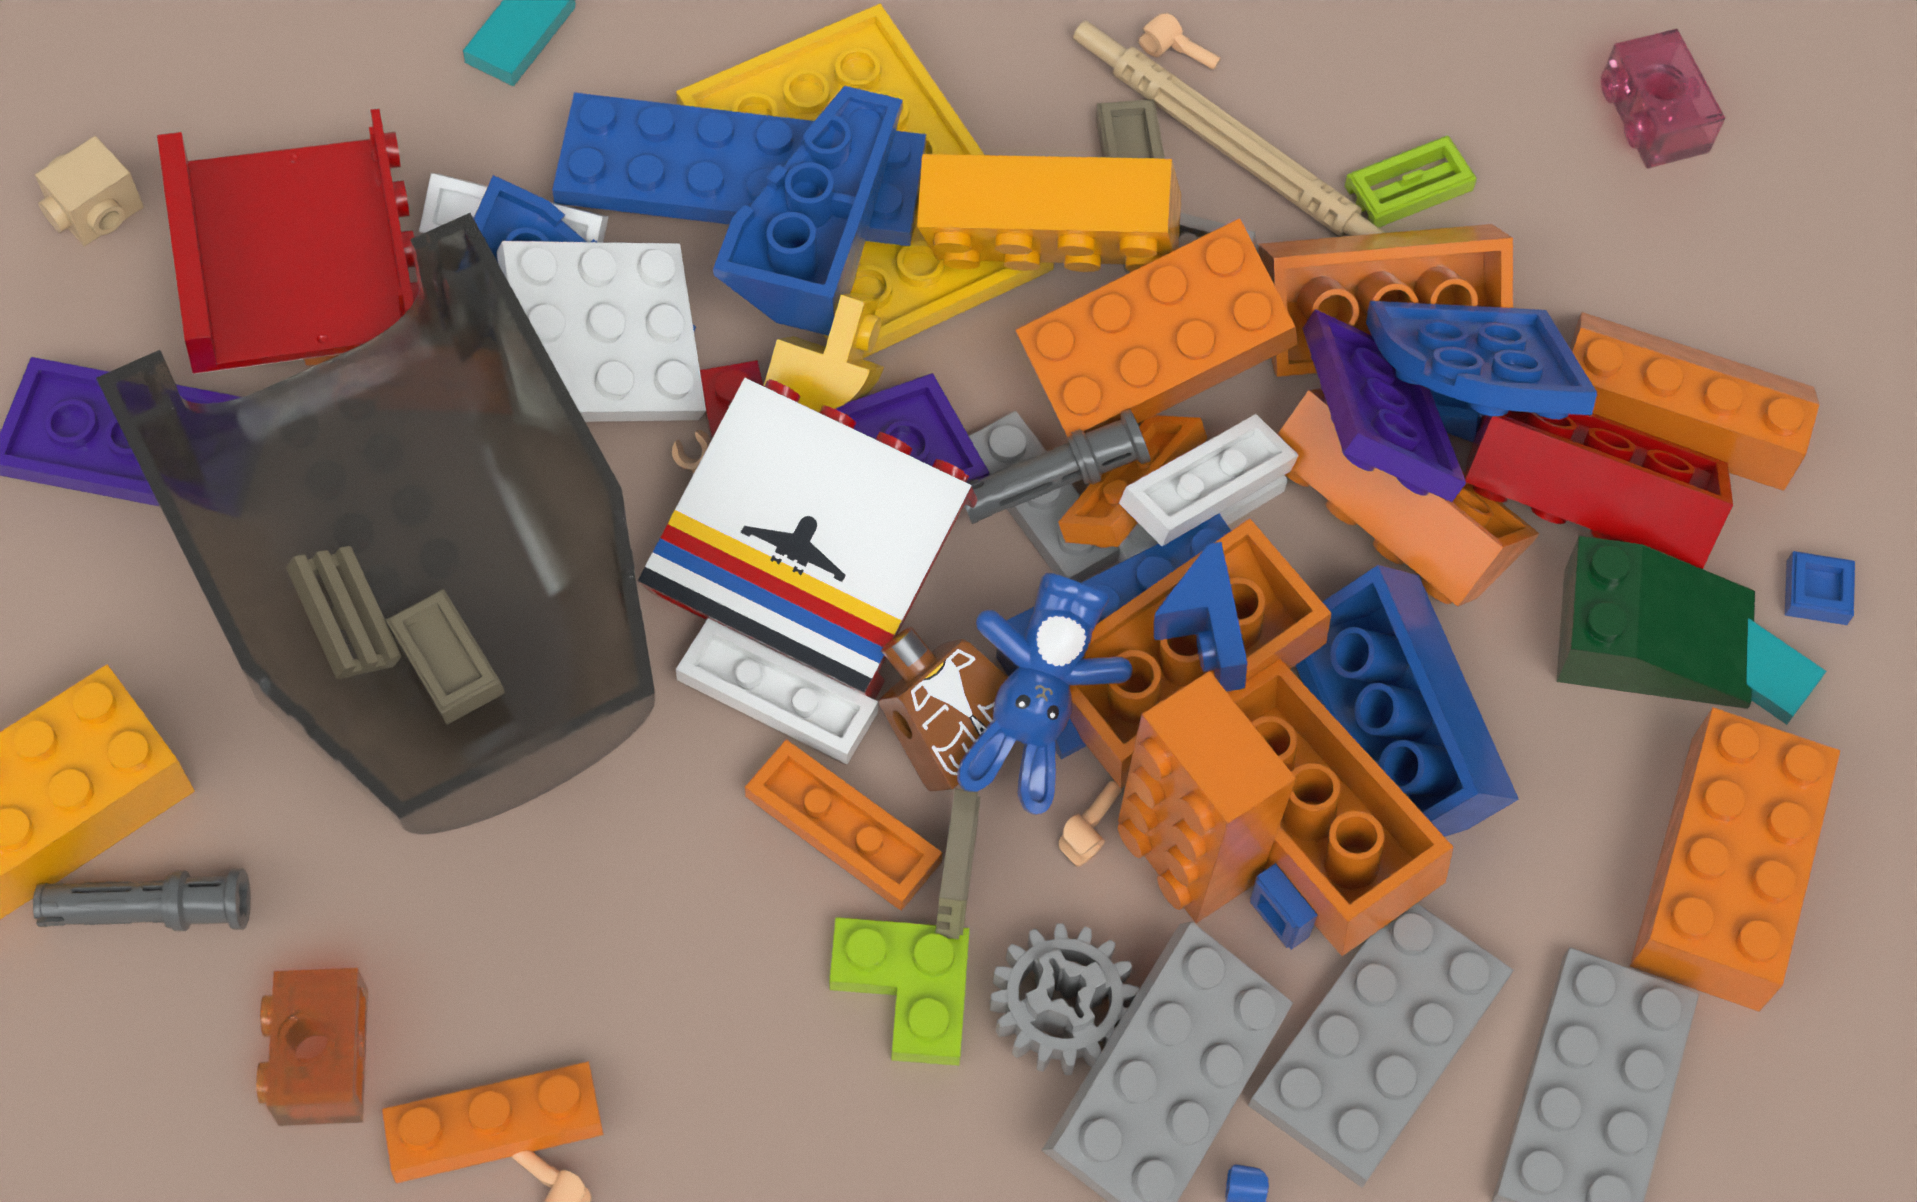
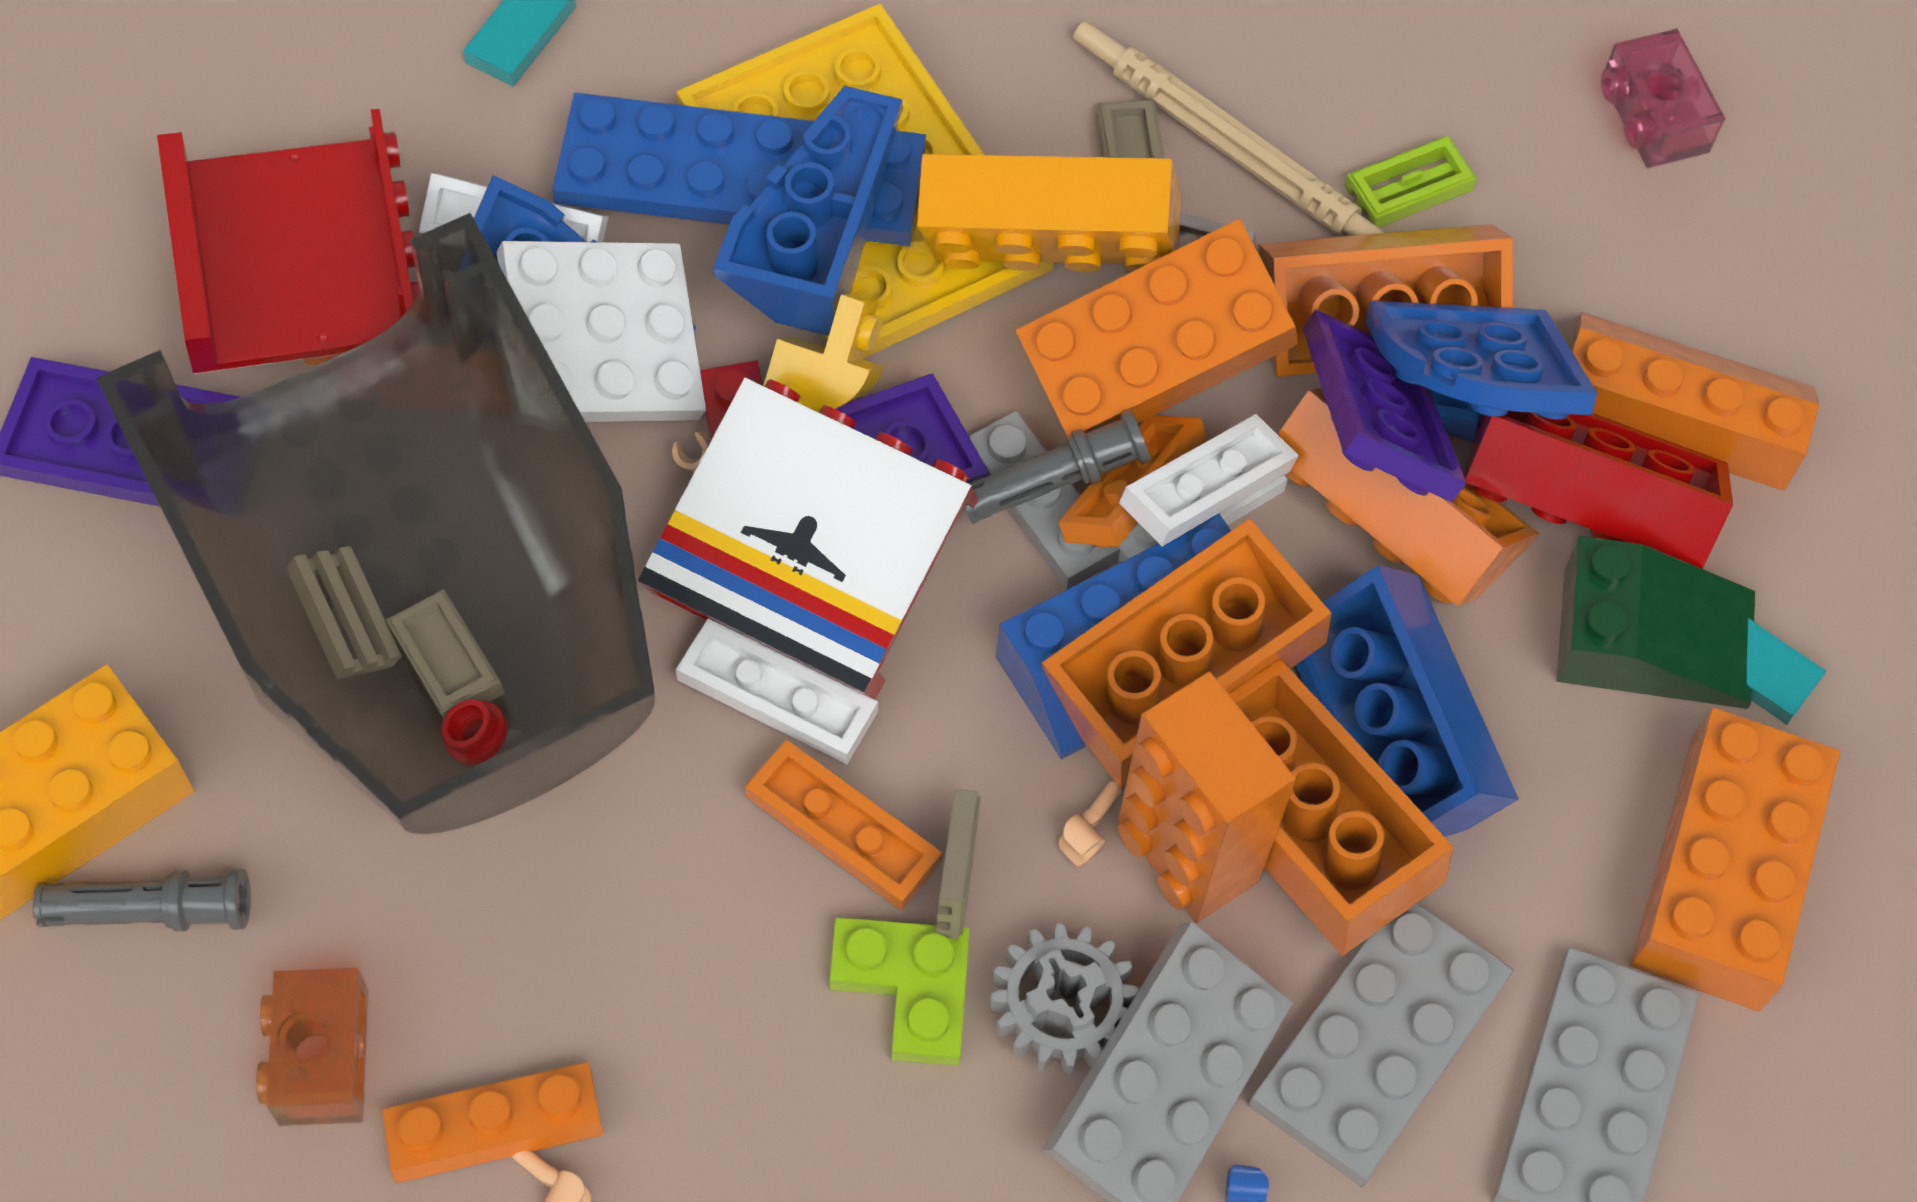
tan brick [35,136,144,247] -> none
dark orange torso [879,627,1008,791] -> none
blue animal [957,573,1133,815] -> none
light nougat hand [1139,13,1221,70] -> none
blue slope [1154,542,1248,692] -> none
blue tile [1250,863,1318,950] -> none
blue tile [1785,551,1855,625] -> none
none -> red plate [441,699,508,765]

